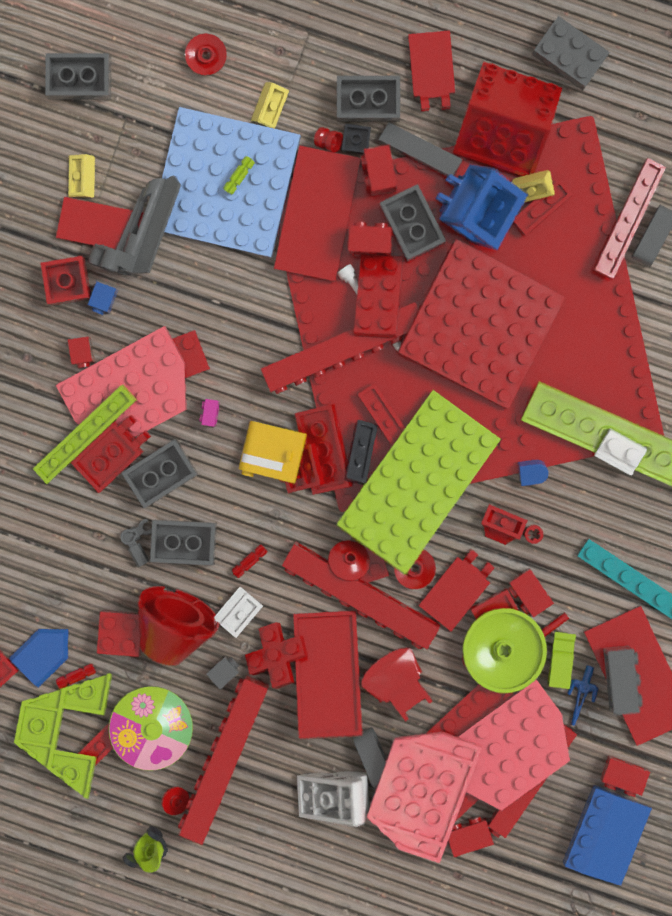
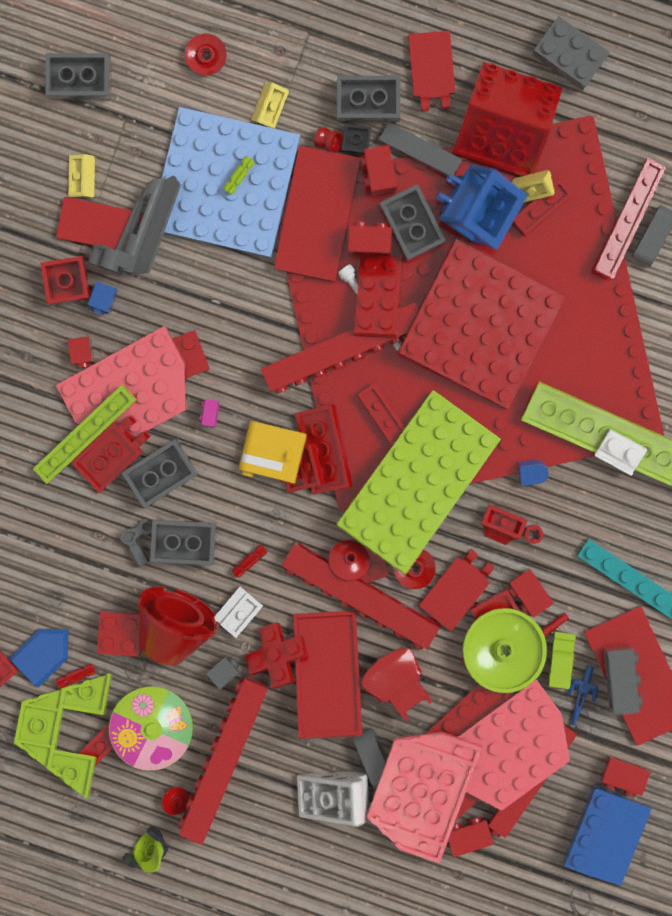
black plate [344,419,378,485] -> none

